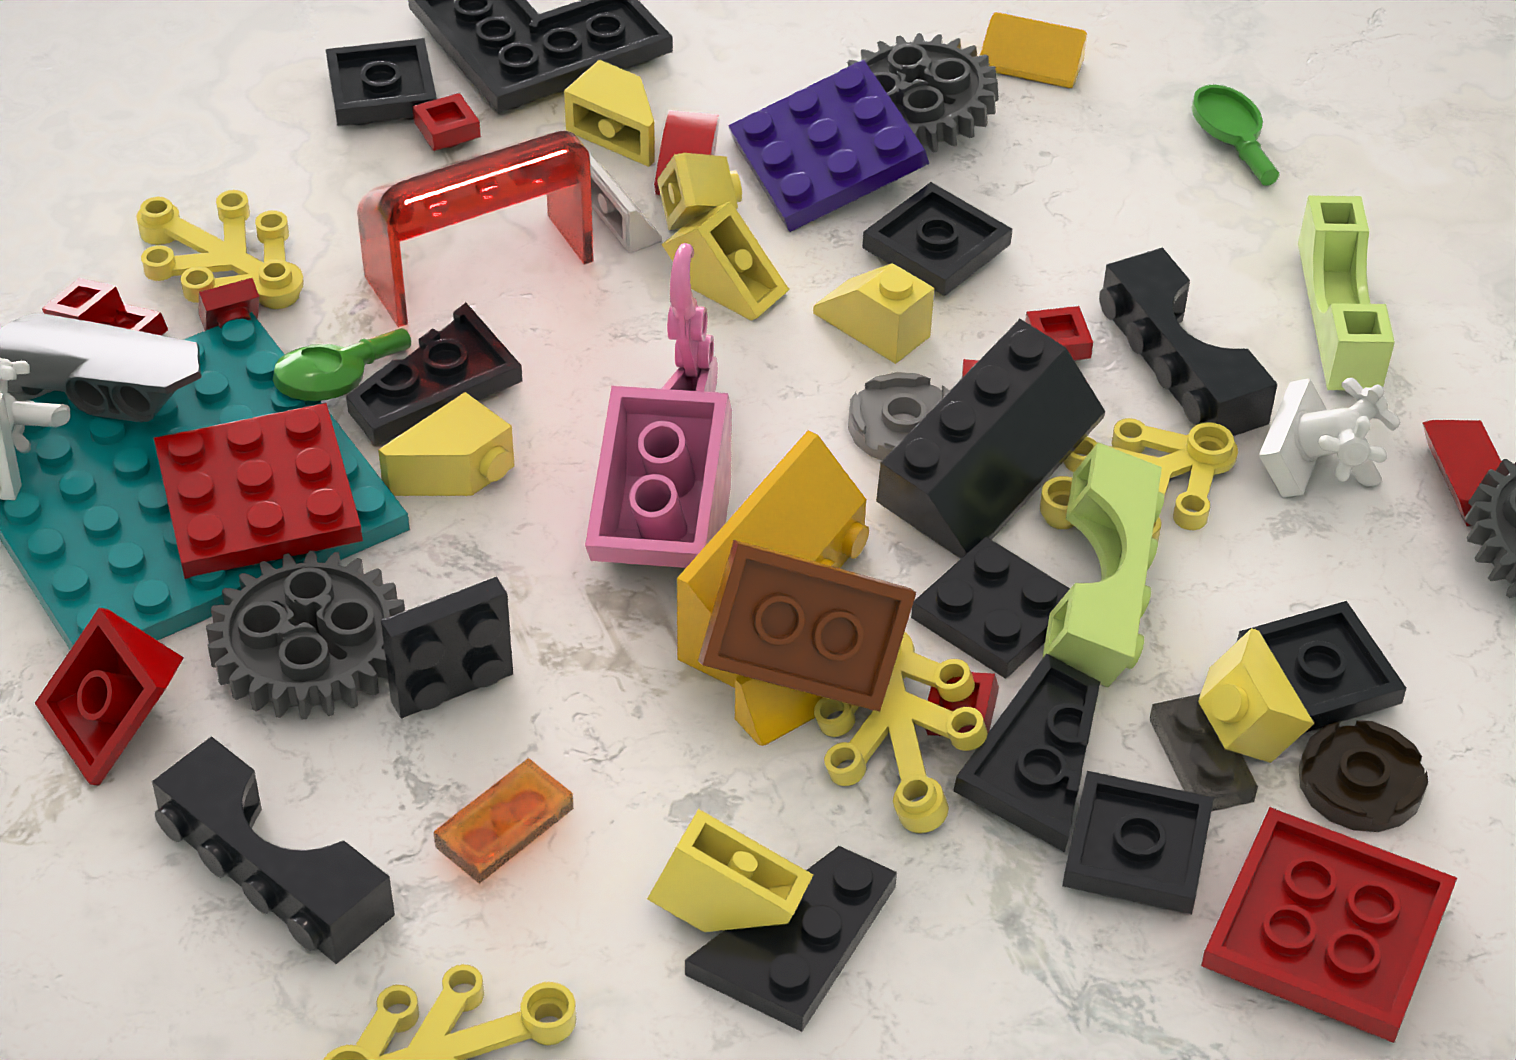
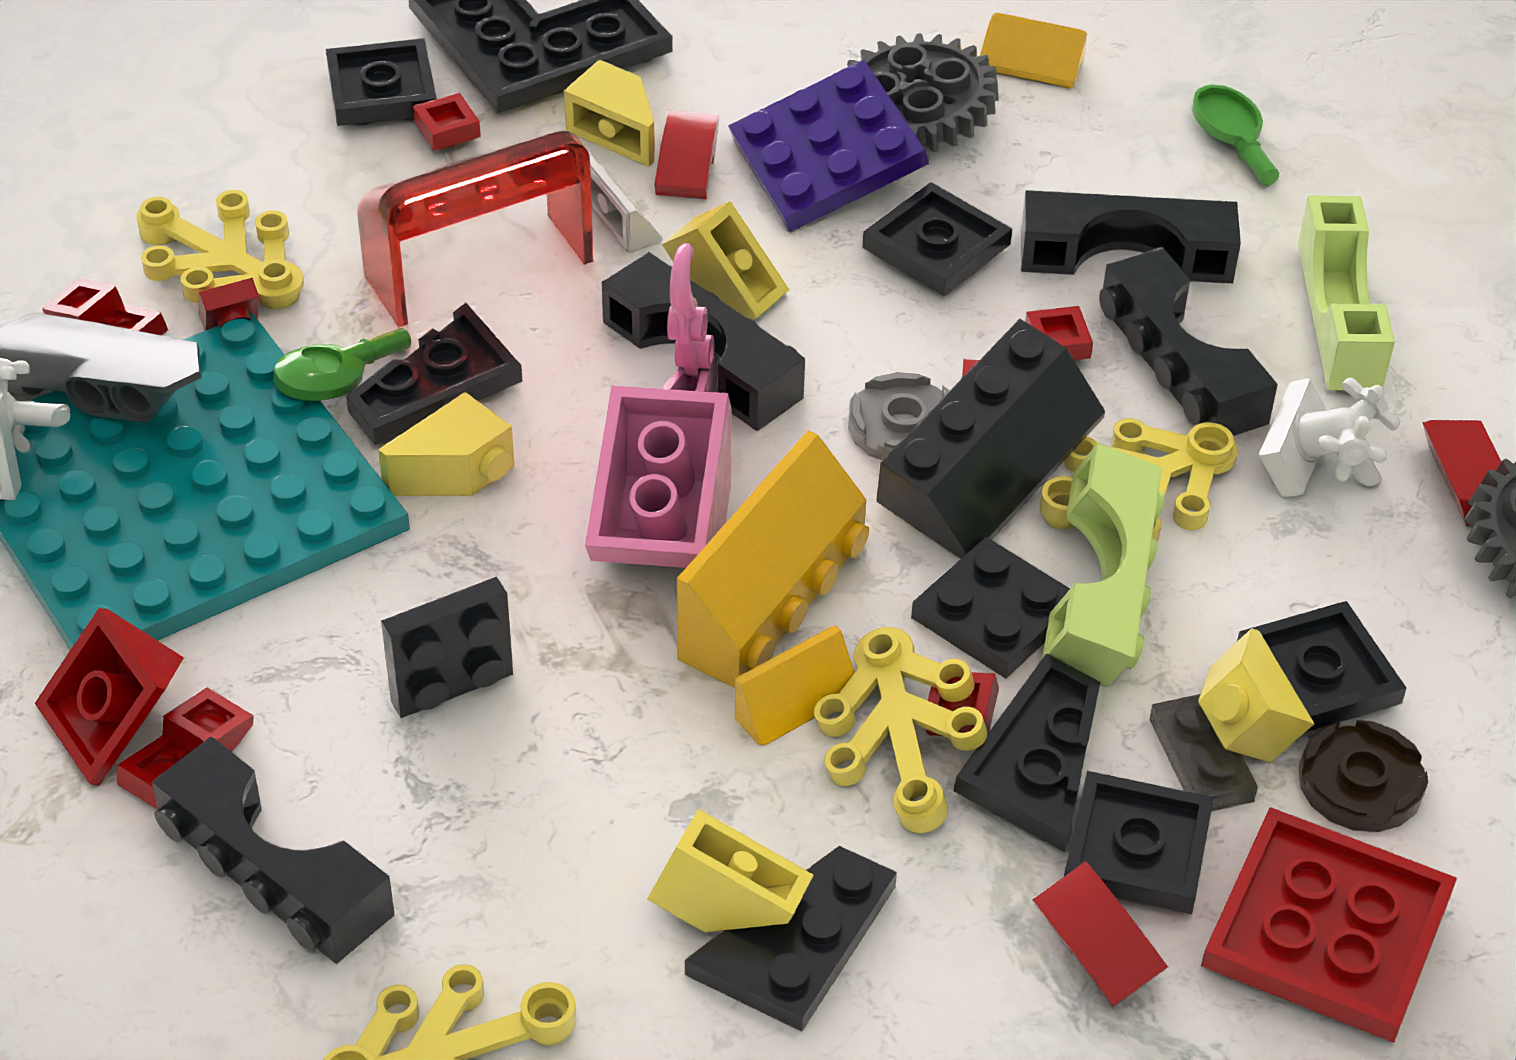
red plate [154,403,363,579] -> none
dark grey gear [206,551,405,719] -> none
clear orange plate [433,758,574,884] -> none
light yellow slope [657,153,742,230] -> none
dark orange plate [698,540,916,712] -> none
light yellow slope [813,263,935,364] -> none
none -> red slope [117,687,254,810]
none -> black arch [601,252,805,431]
none -> black arch [1021,190,1241,284]
none -> red slope [1032,861,1168,1008]

